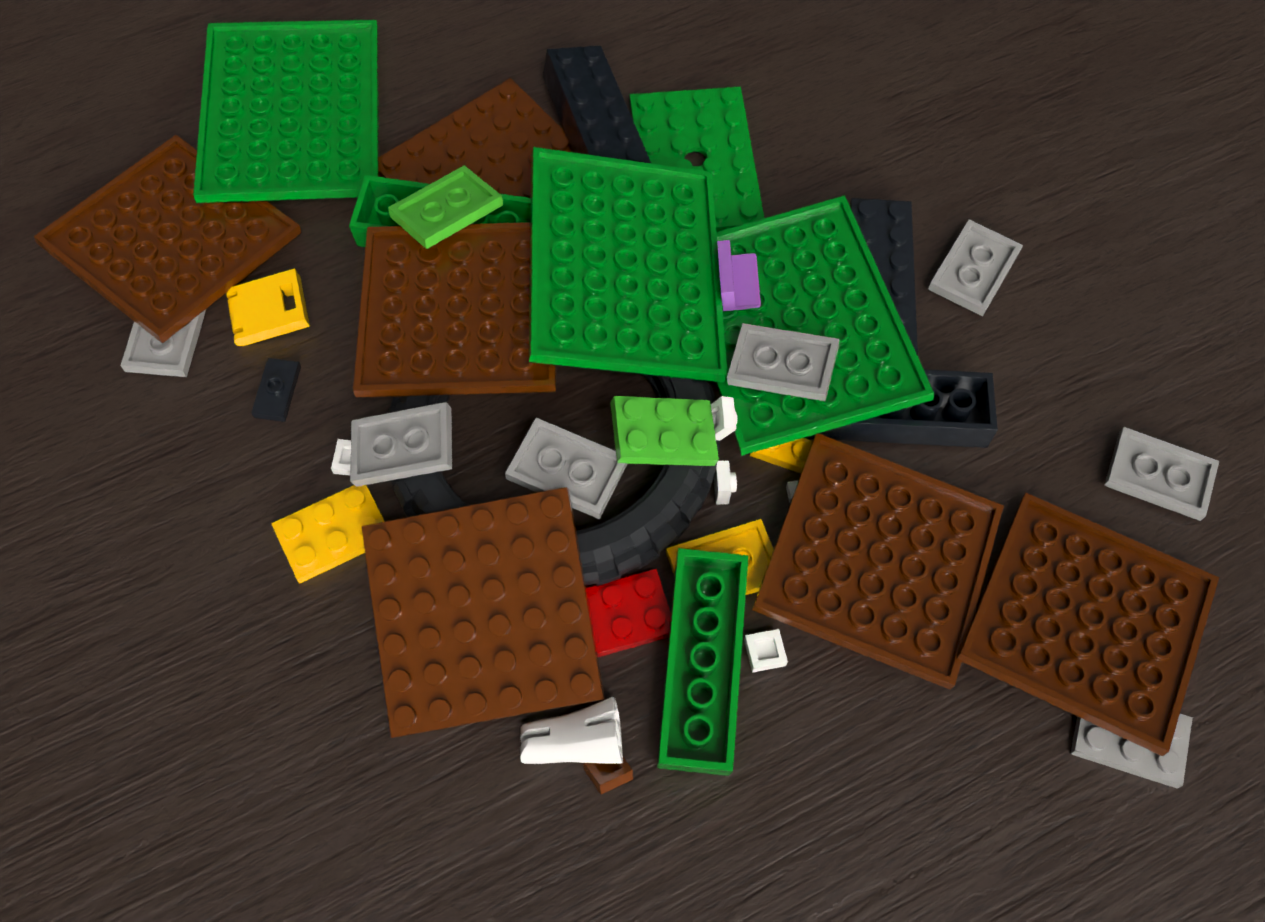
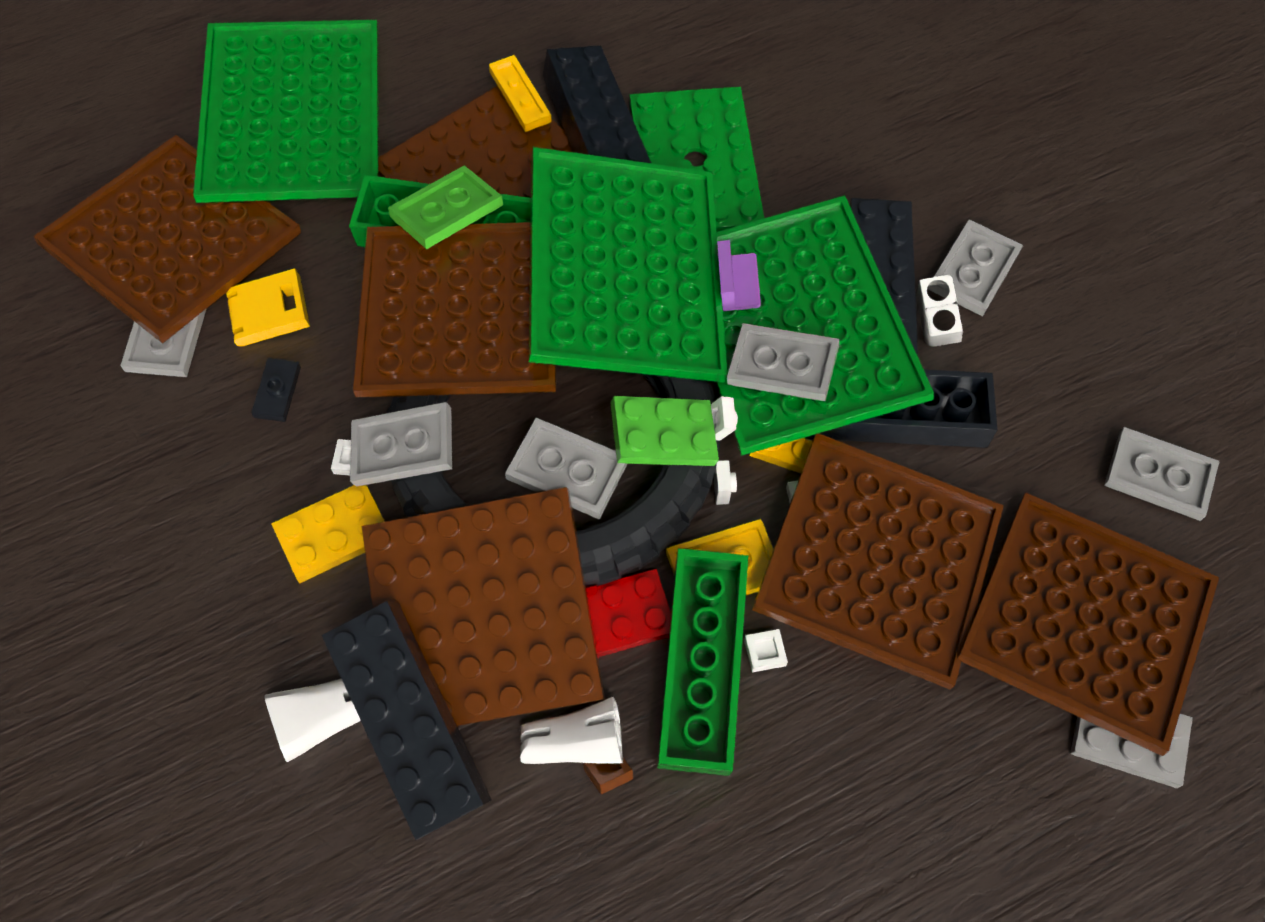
none -> white piece [264,679,361,762]
none -> black brick [322,601,492,840]
none -> yellow plate [489,55,551,132]
none -> white piece [916,274,963,347]

